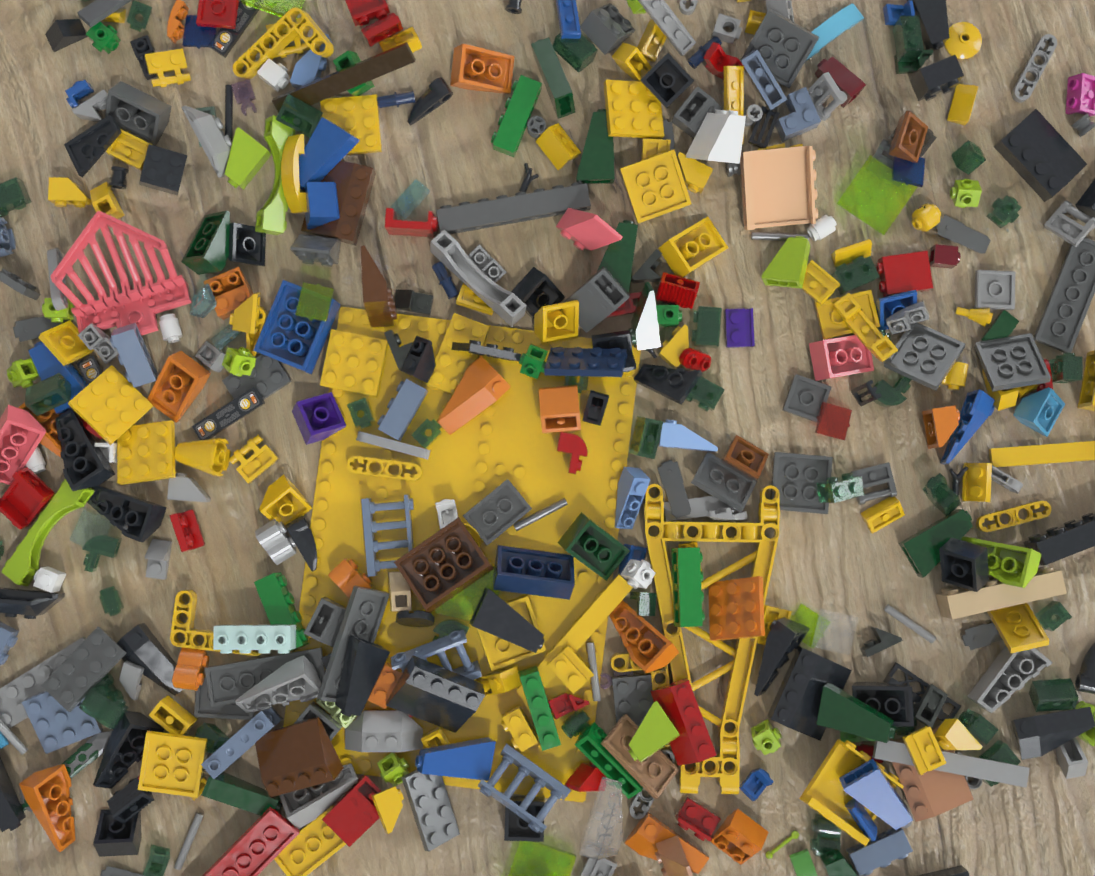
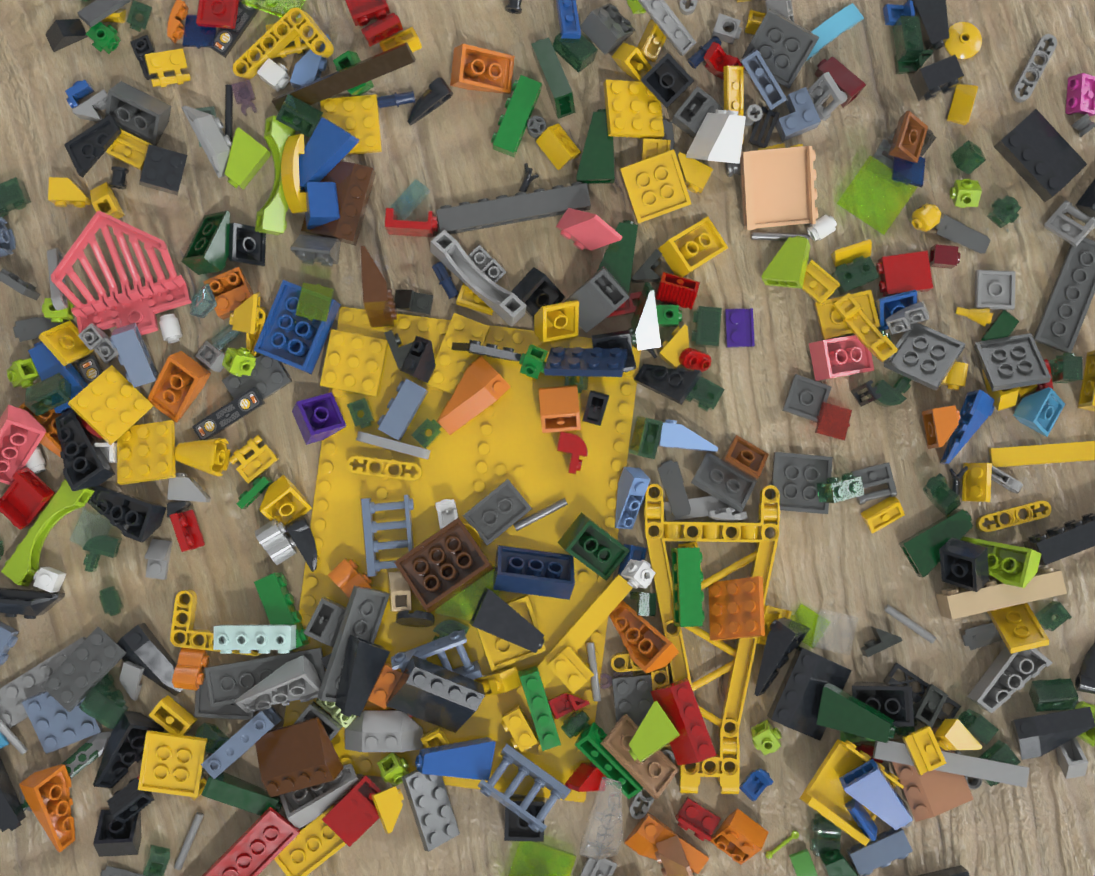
none -> black slope [167,501,191,517]
none -> green plate [236,477,273,509]

